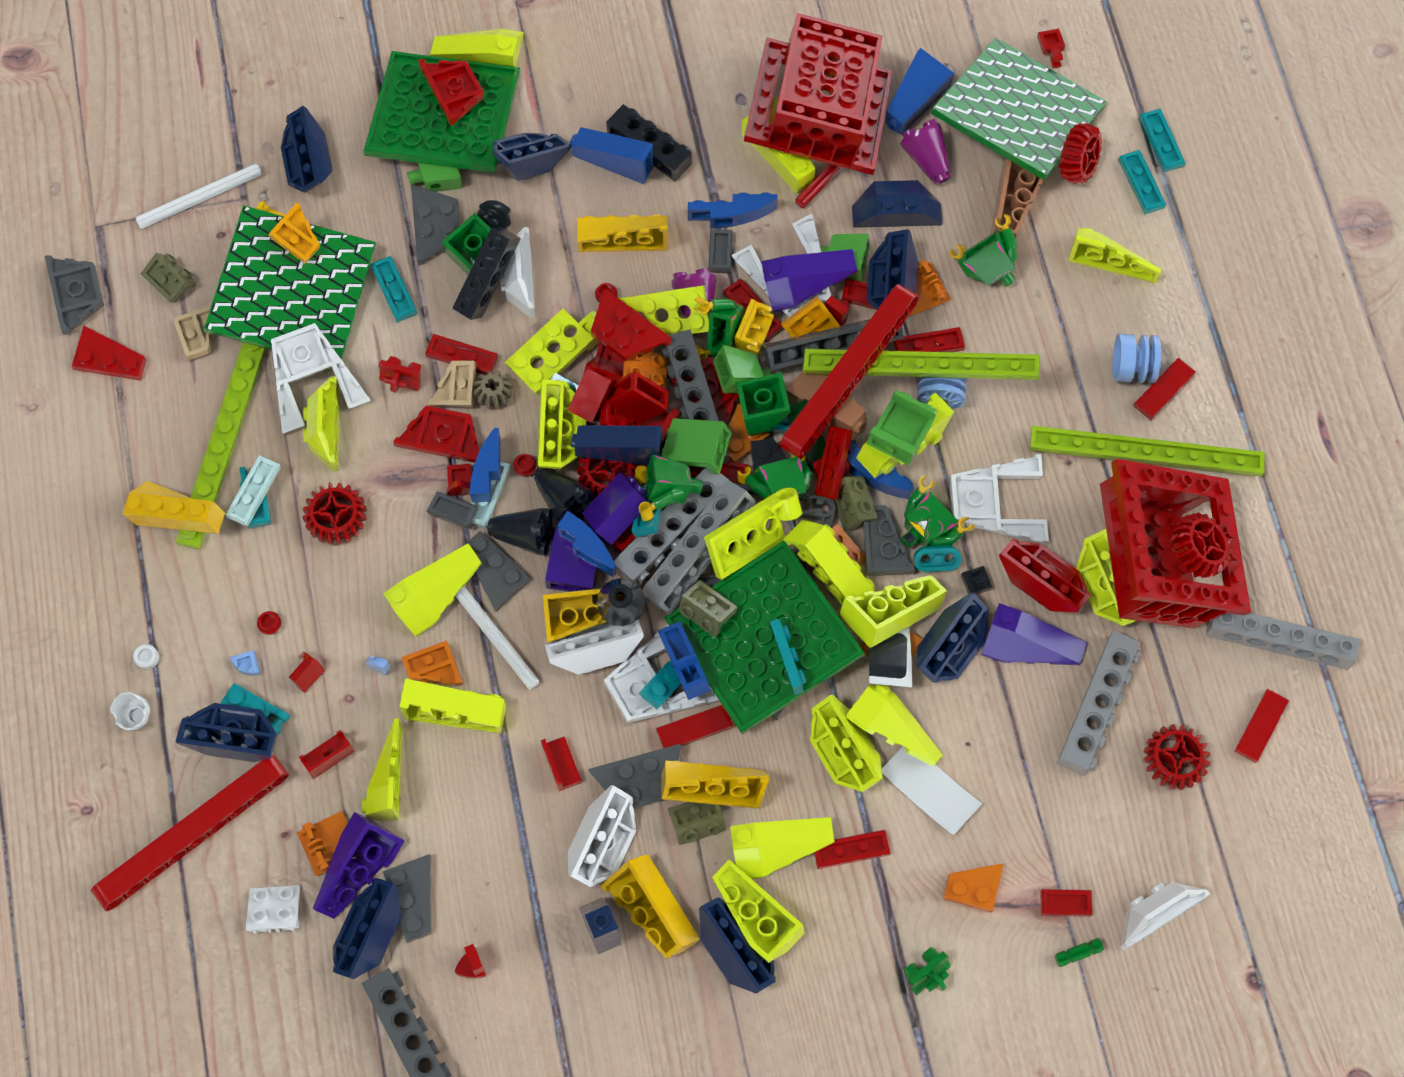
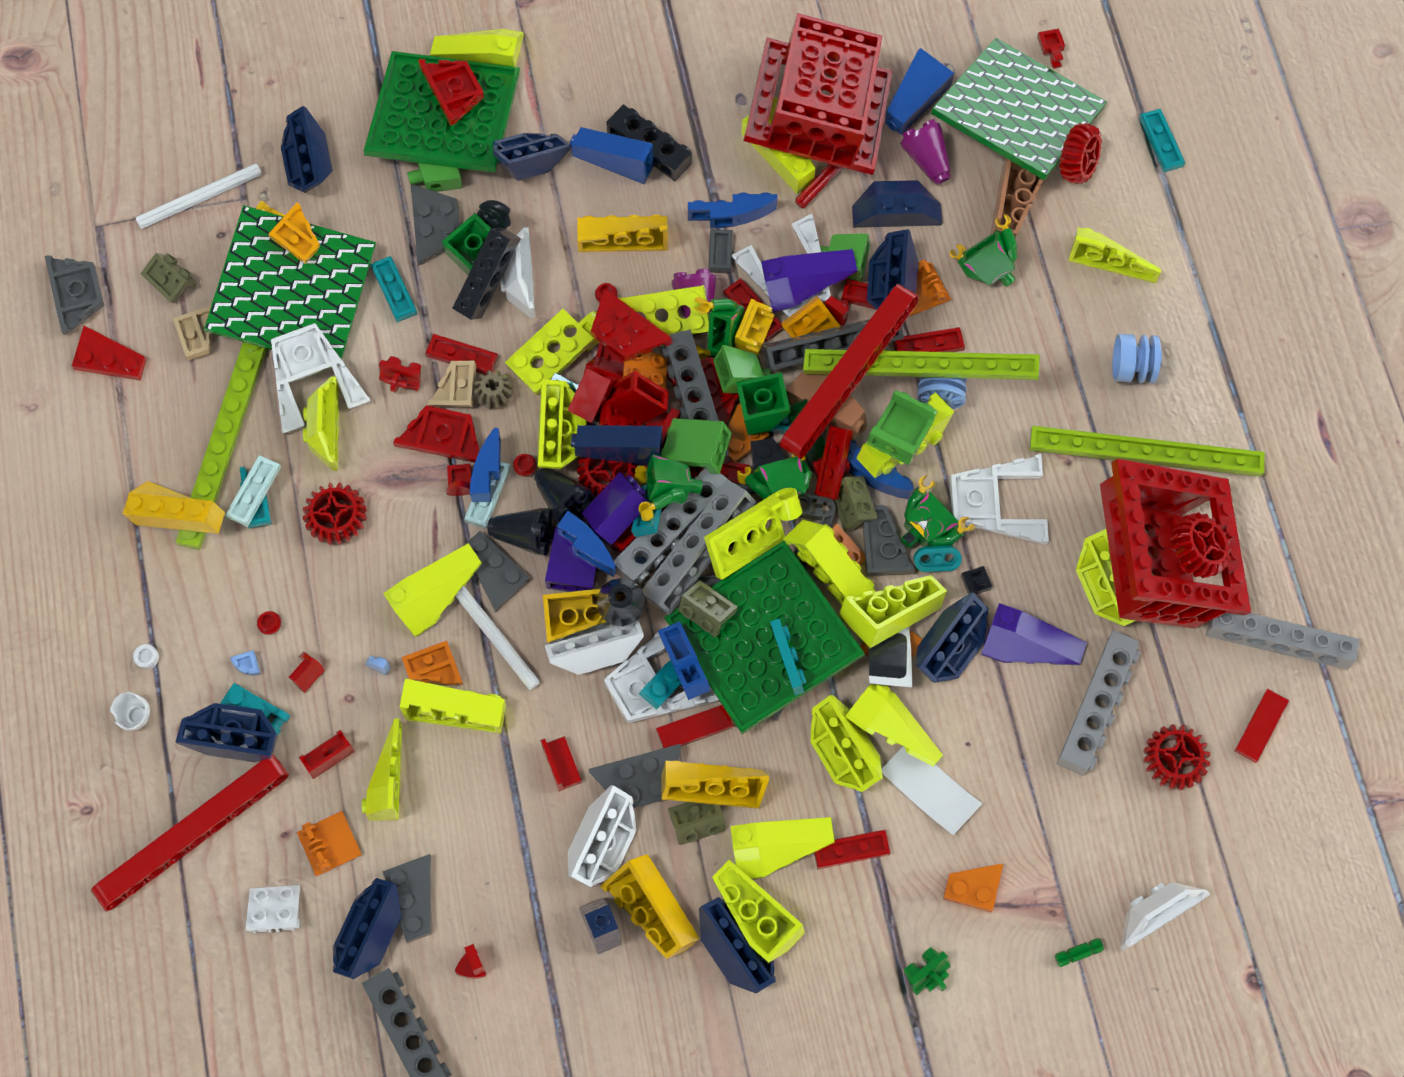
dark purple wedge [313,812,405,919] -> none
dark grey tile [426,491,479,529] -> none
red wedge [999,539,1091,613] -> none
red tile [1040,889,1093,917] -> none
teal tile [1118,150,1166,215] -> none
red tile [1133,358,1196,420] -> none

